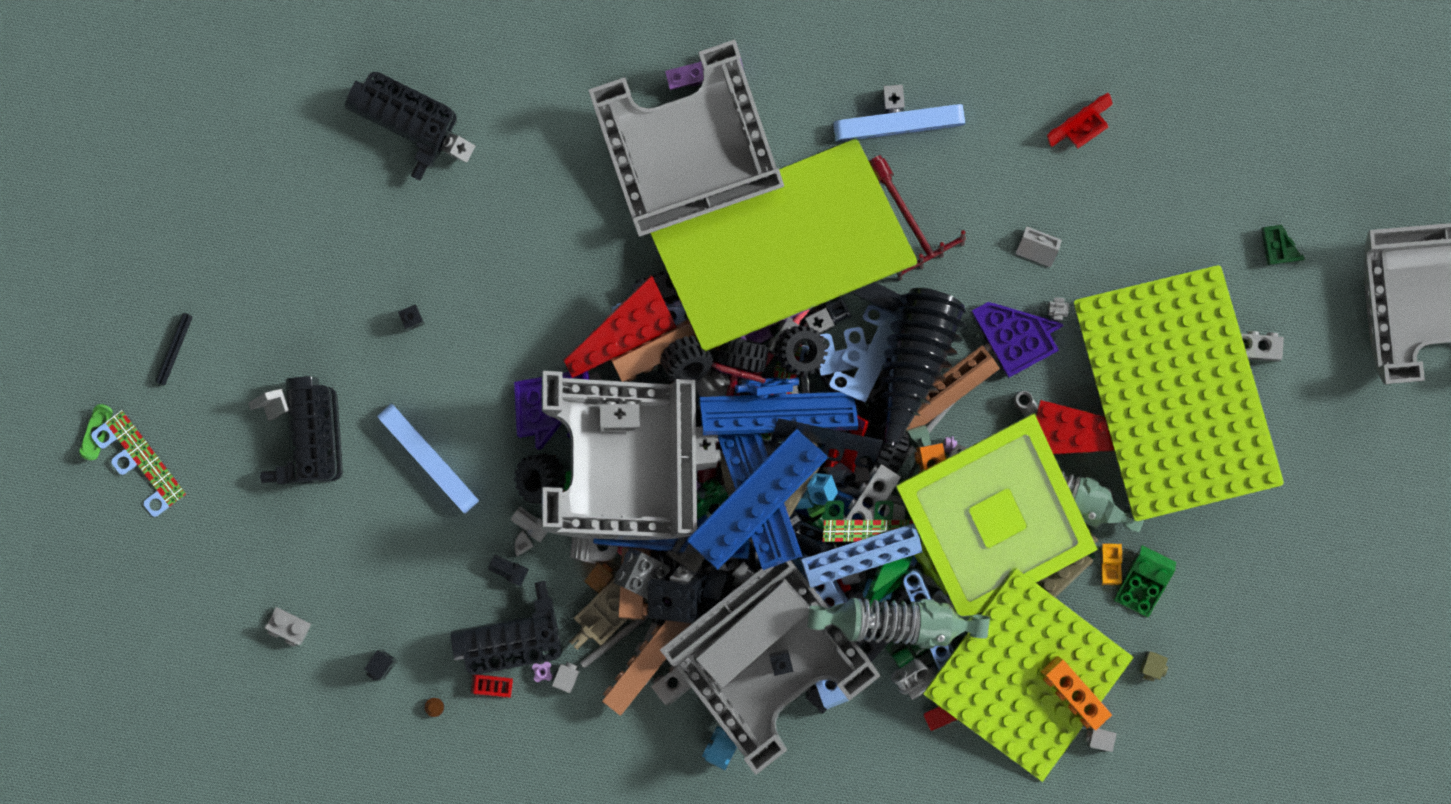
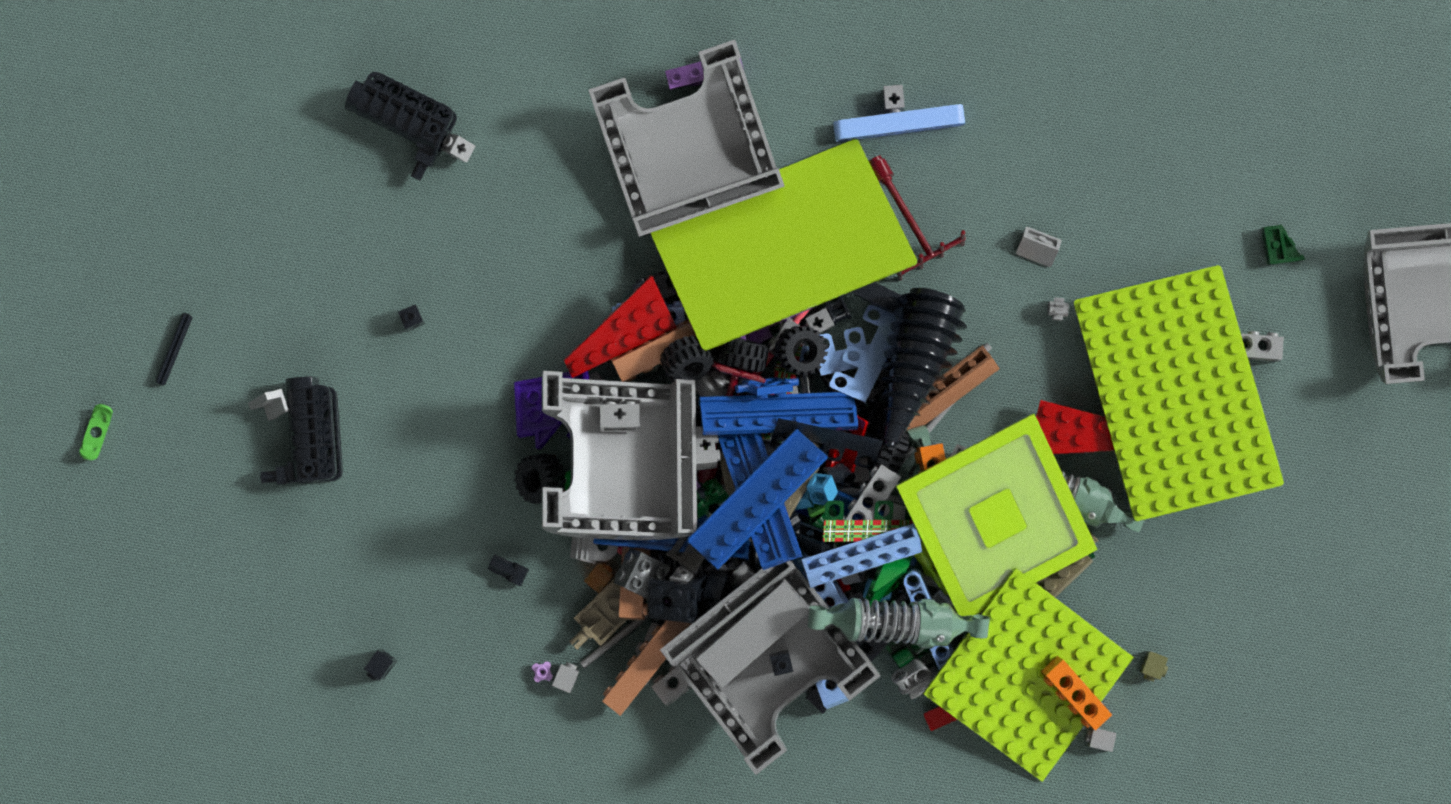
piece [92,410,186,517] -> none
light grey bracket [264,607,311,647] -> none
light blue beam [377,403,479,513] -> none
reddish brown plate [425,698,444,717] -> none
black piece [451,581,562,675] -> none
red slope [471,674,513,698] -> none
light grey piece [511,506,548,542] -> none
light grey tile [515,530,534,557] -> none
dark azure brick [702,726,737,770] -> none
lavender plate [943,436,957,455] -> none
dark purple wing [971,302,1063,378] -> none
light grey piece [1013,391,1038,417] -> none
red bracket [1047,93,1113,149] -> none
light orange slope [1101,544,1122,585] -> none
green slope [1114,545,1176,618] -> none

